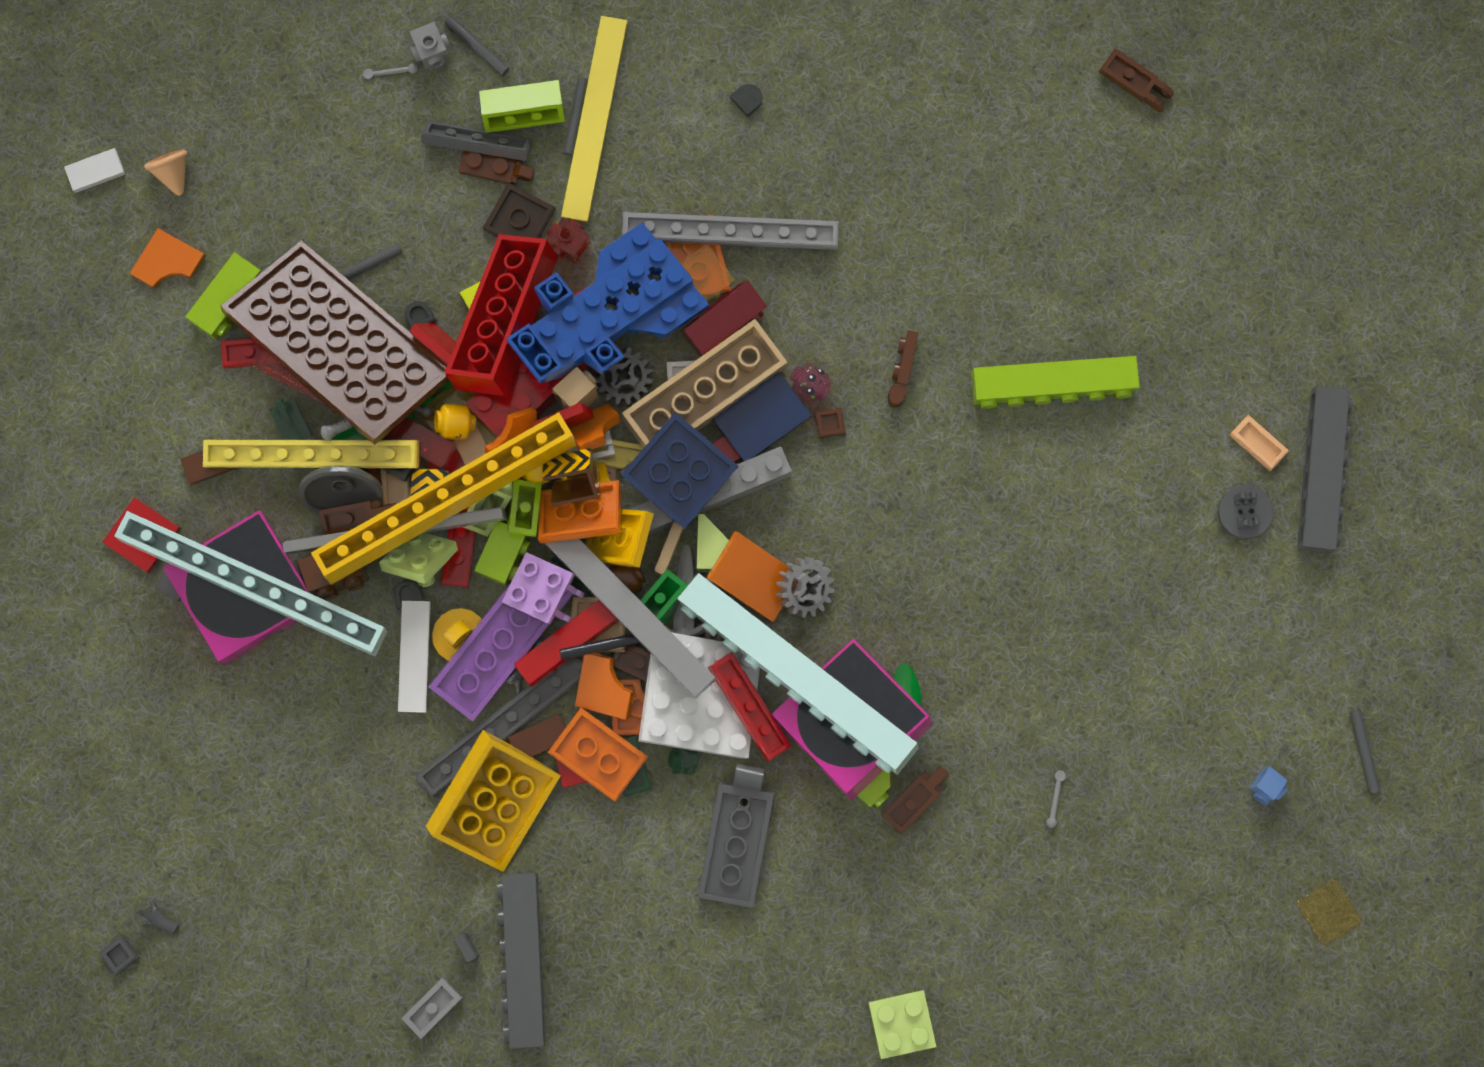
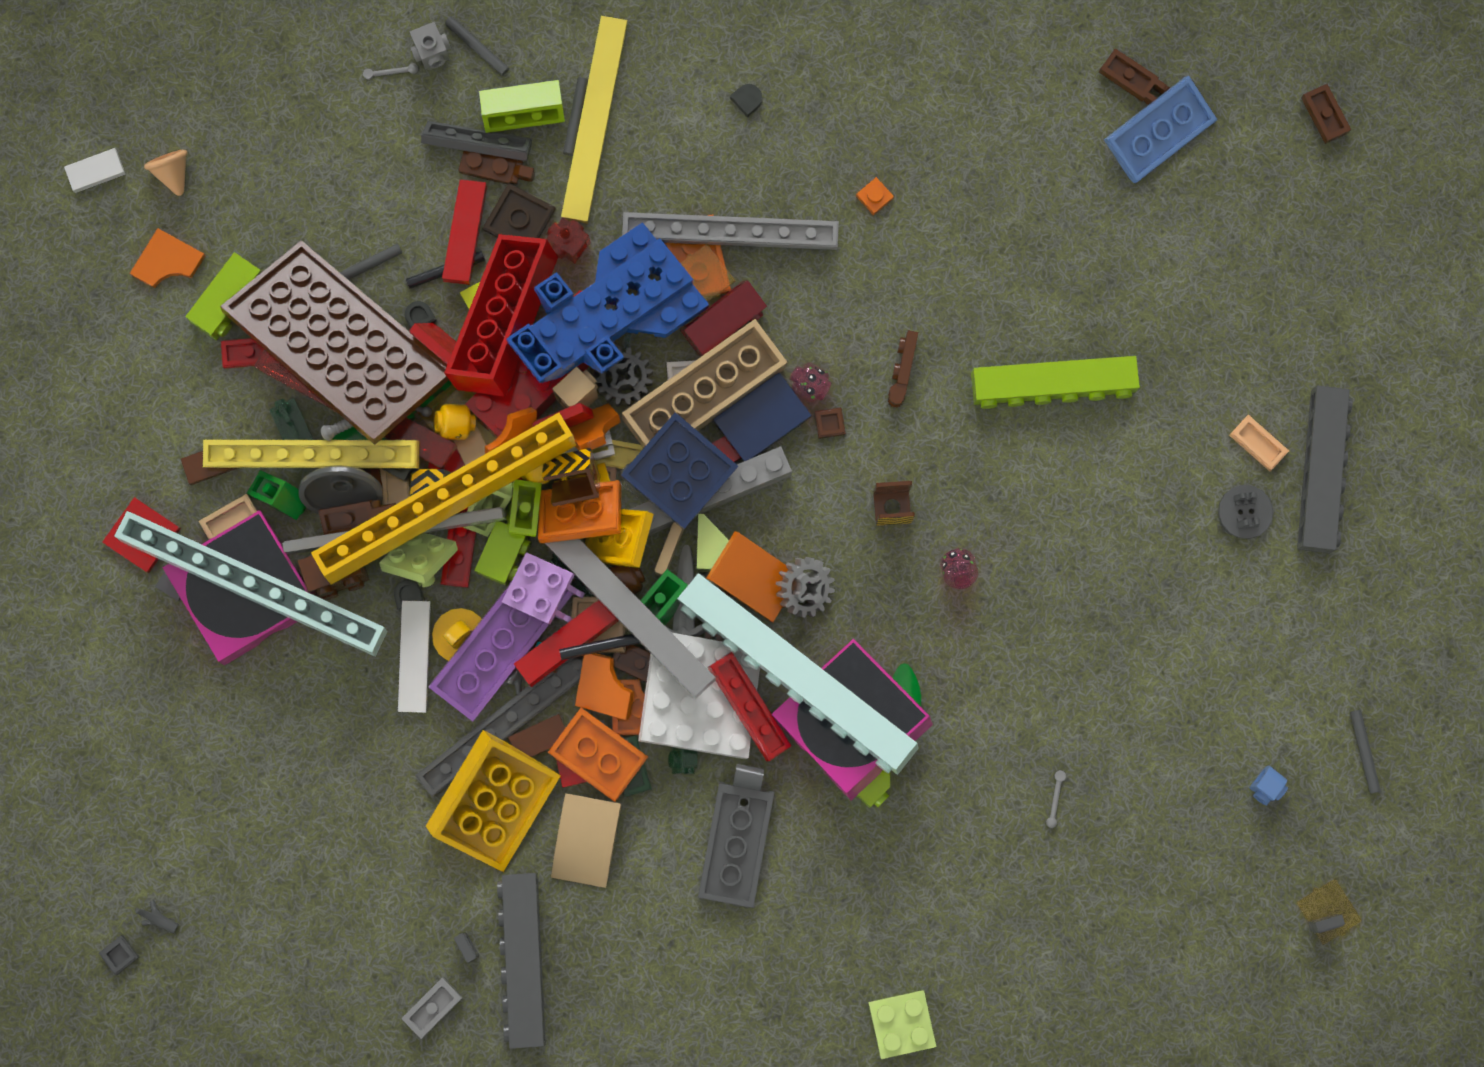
reddish brown hinge [881,766,949,835] -> none
none -> tan tile [199,494,257,540]
none -> green slope [246,470,306,520]
none -> black bar [406,250,485,289]
none -> red tile [442,180,487,285]
none -> tan slope [551,793,622,888]
none -> orange plate [856,177,894,216]
none -> reddish brown piece [873,481,915,526]
none -> clear pink head [940,548,979,589]
none -> medium blue tile [1104,76,1217,183]
none -> reddish brown plate [1301,84,1351,144]
none -> dark grey tile [1308,914,1345,933]

